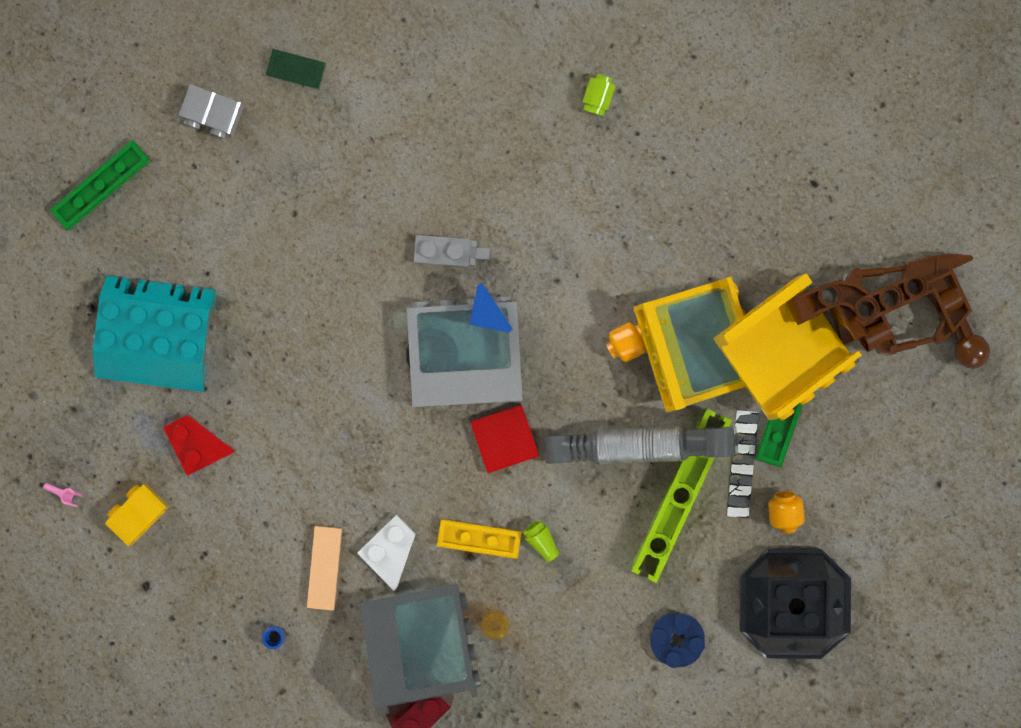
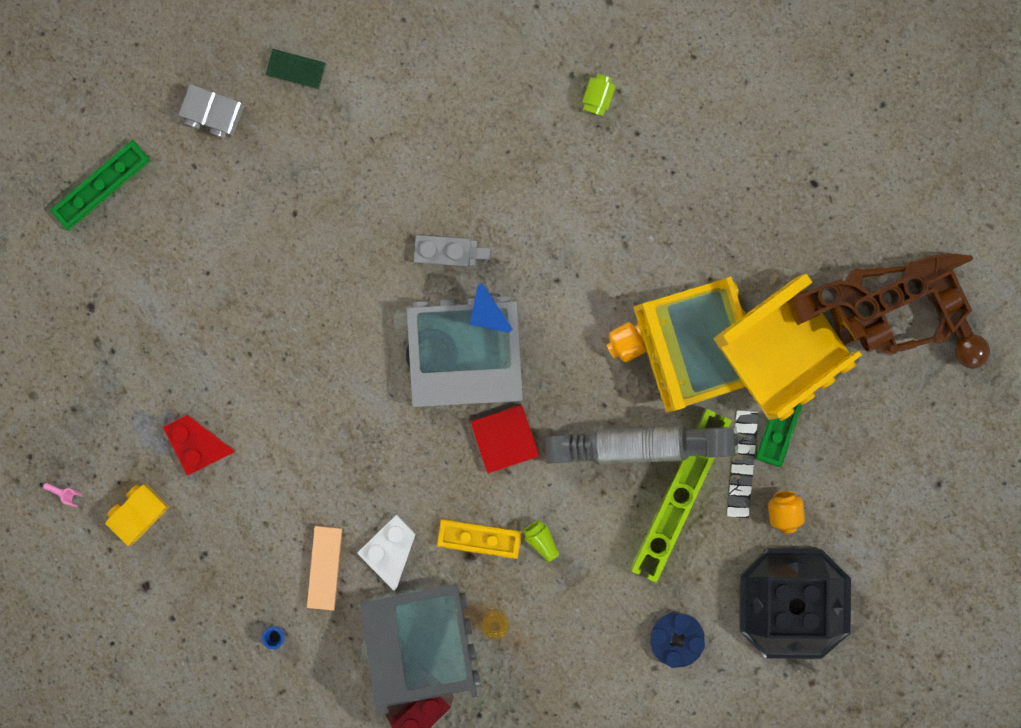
teal slope [93,275,216,392] -> none

